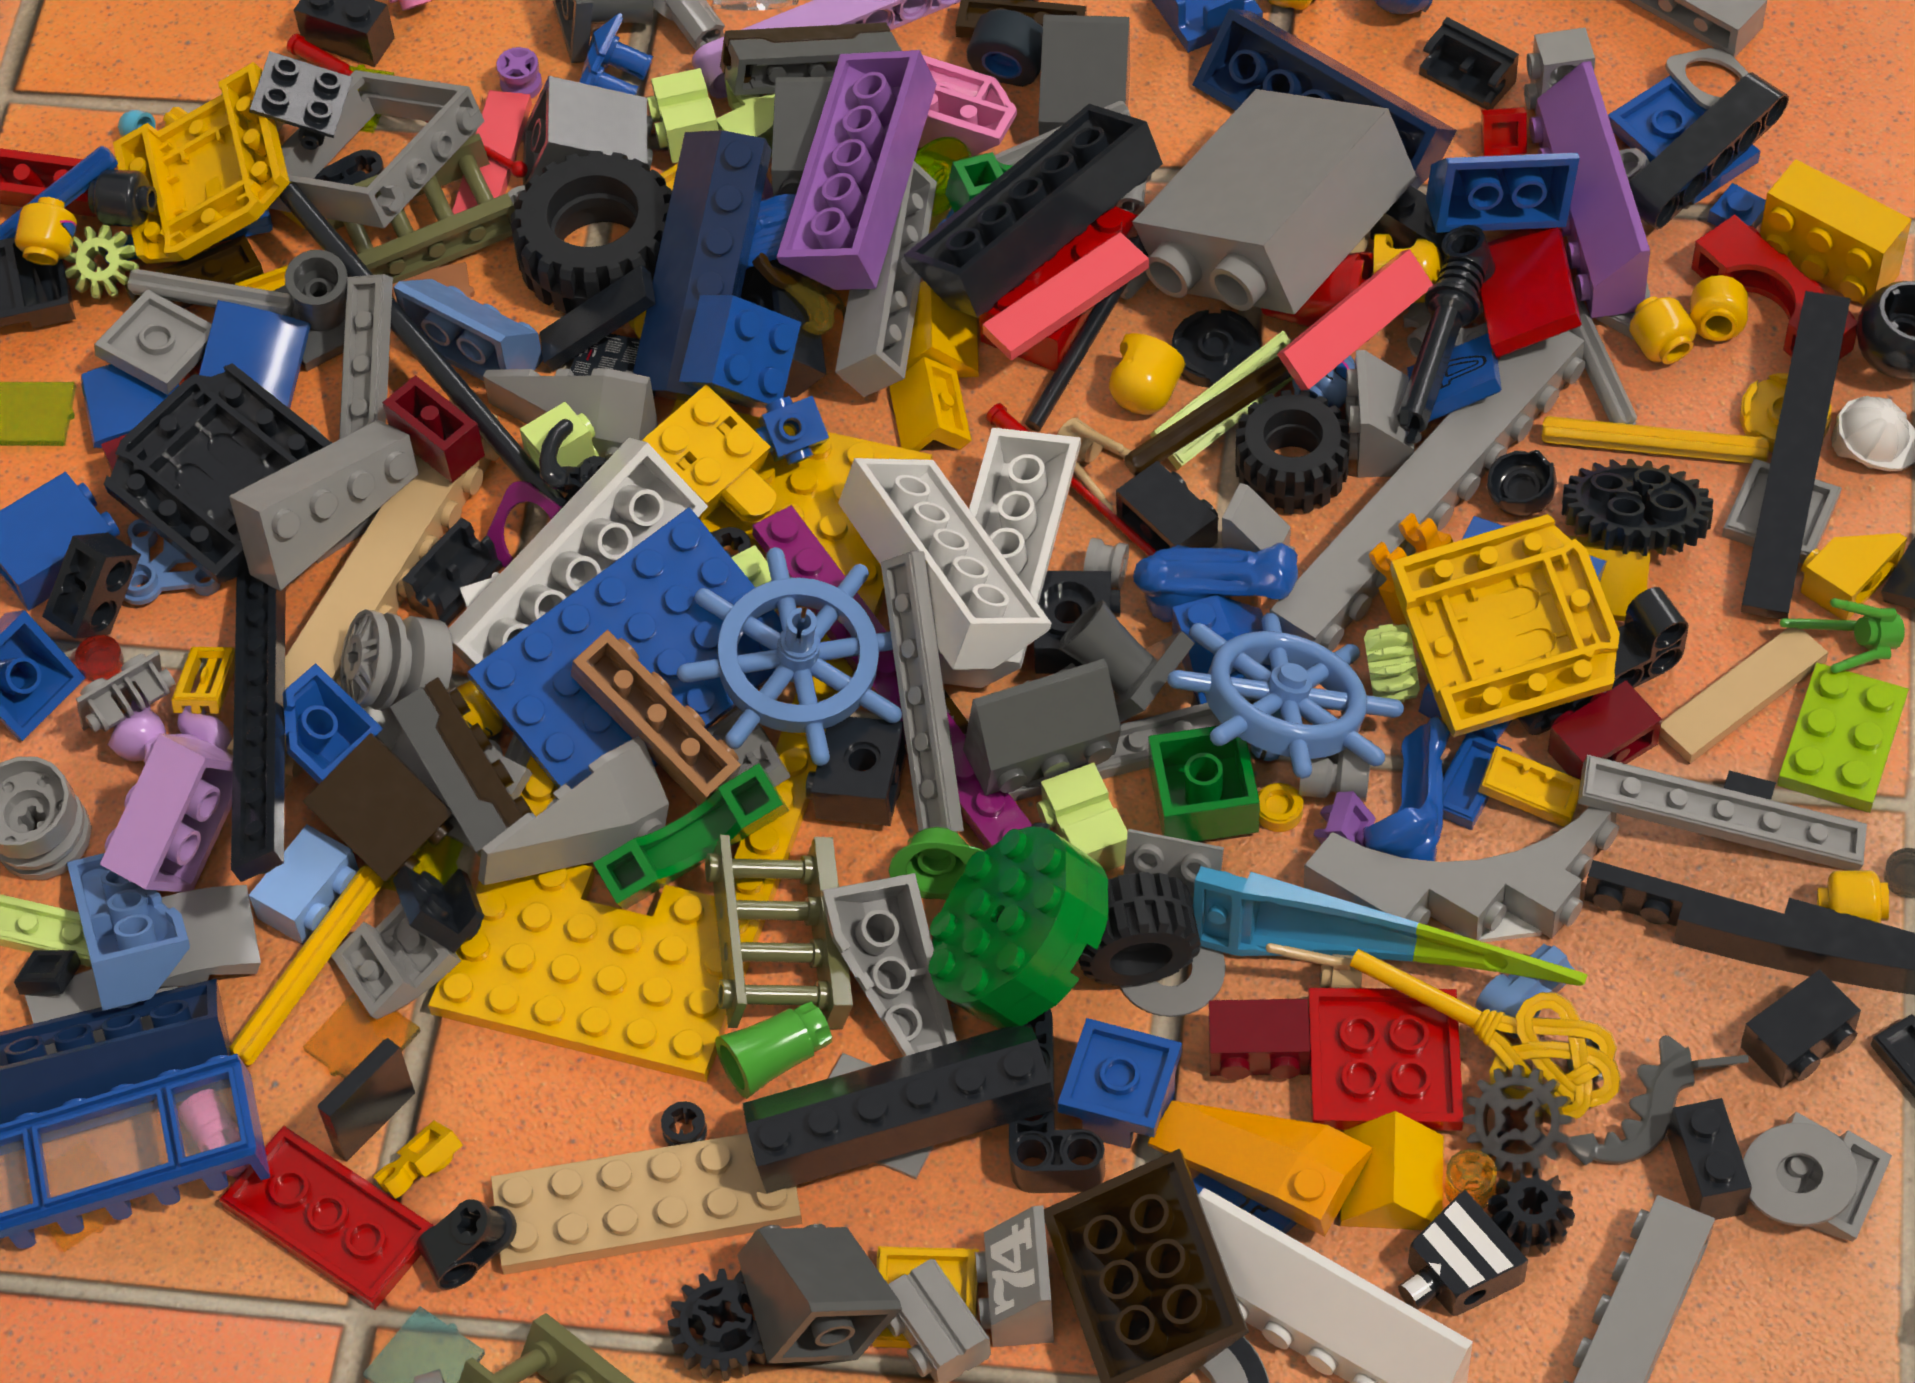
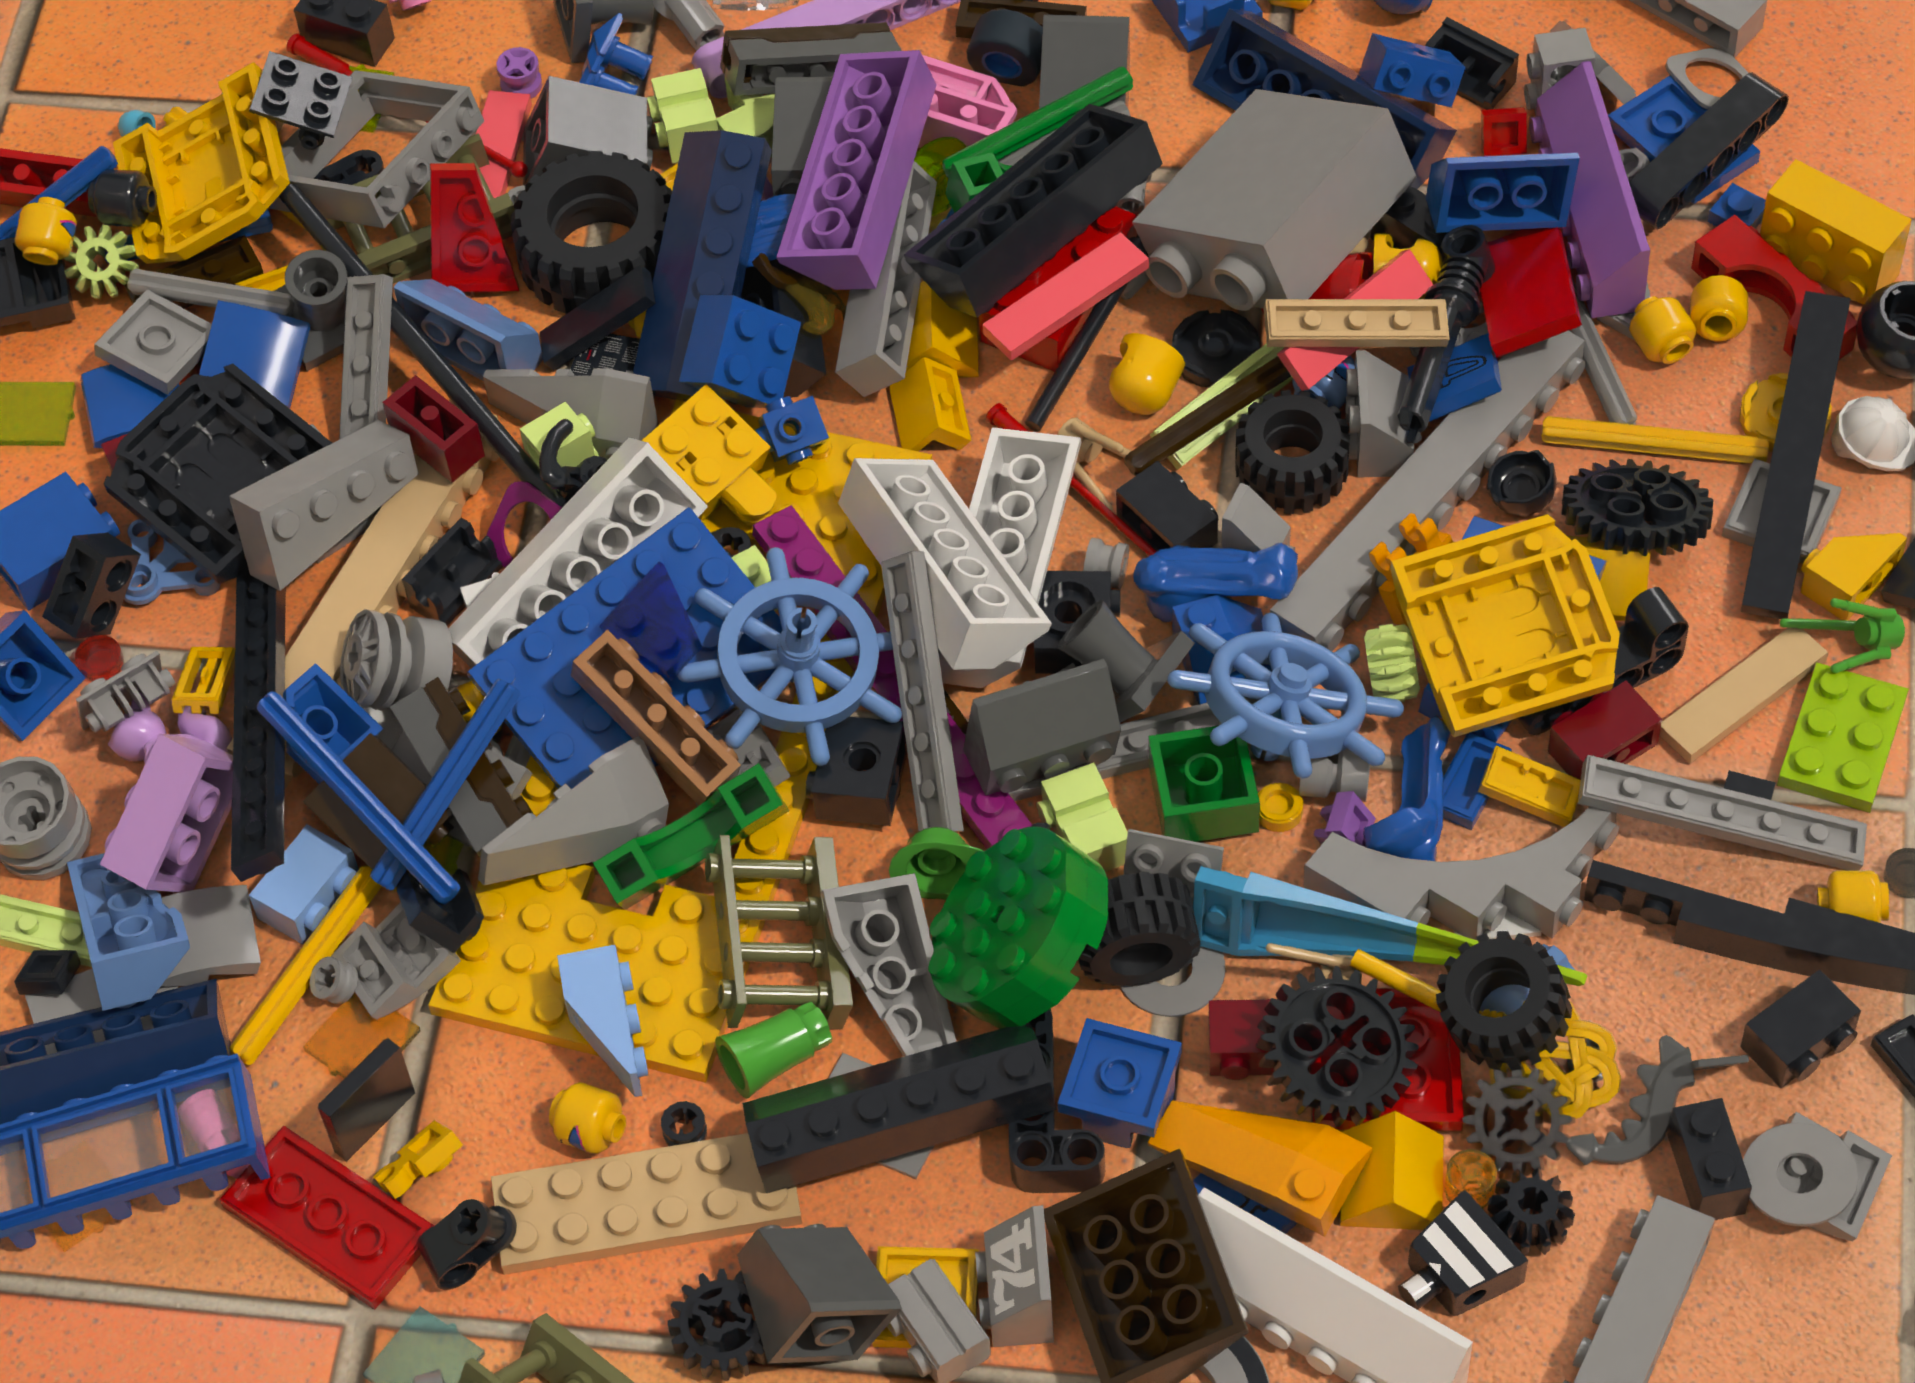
none -> blue axle [257,691,460,904]
none -> light grey bush [310,957,358,1004]
none -> blue axle [370,679,520,890]
none -> red wing [430,163,520,292]
none -> yellow head [549,1082,626,1154]
none -> light blue slope [557,945,649,1097]
none -> clear blue wing [599,562,703,681]
none -> green axle [942,67,1133,179]
none -> black gear [1256,966,1419,1127]
none -> tan tile [1264,299,1450,347]
none -> blue brick [1359,33,1465,108]
none -> black tyre [1436,931,1572,1071]
none -> light grey tile [1550,21,1636,104]

